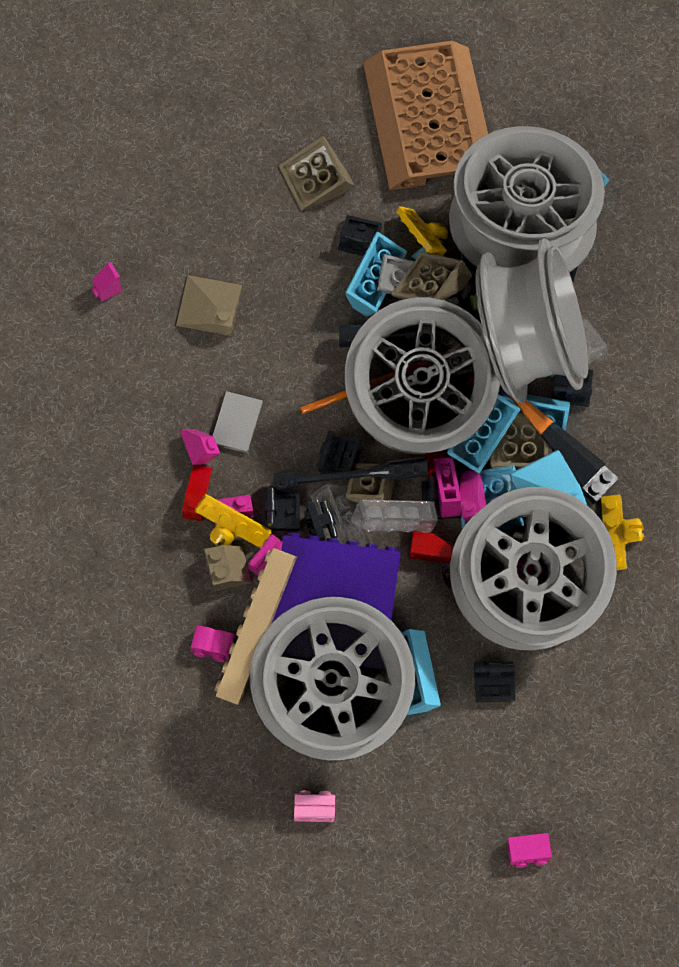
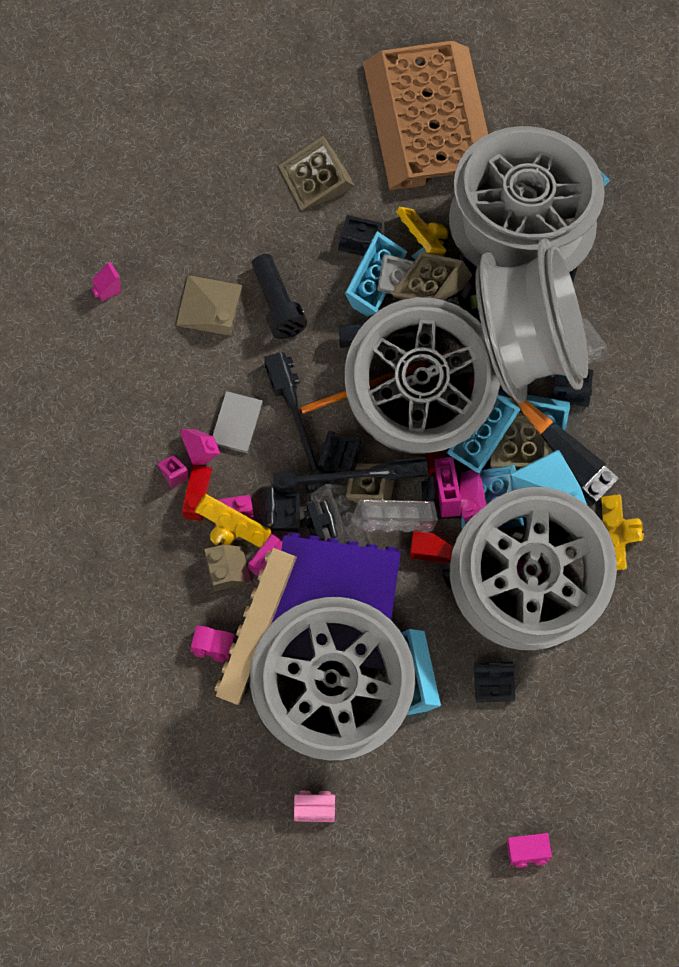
none -> dark pink slope [157,455,188,488]
none -> black piece [251,254,307,339]
none -> black bar [264,352,334,496]

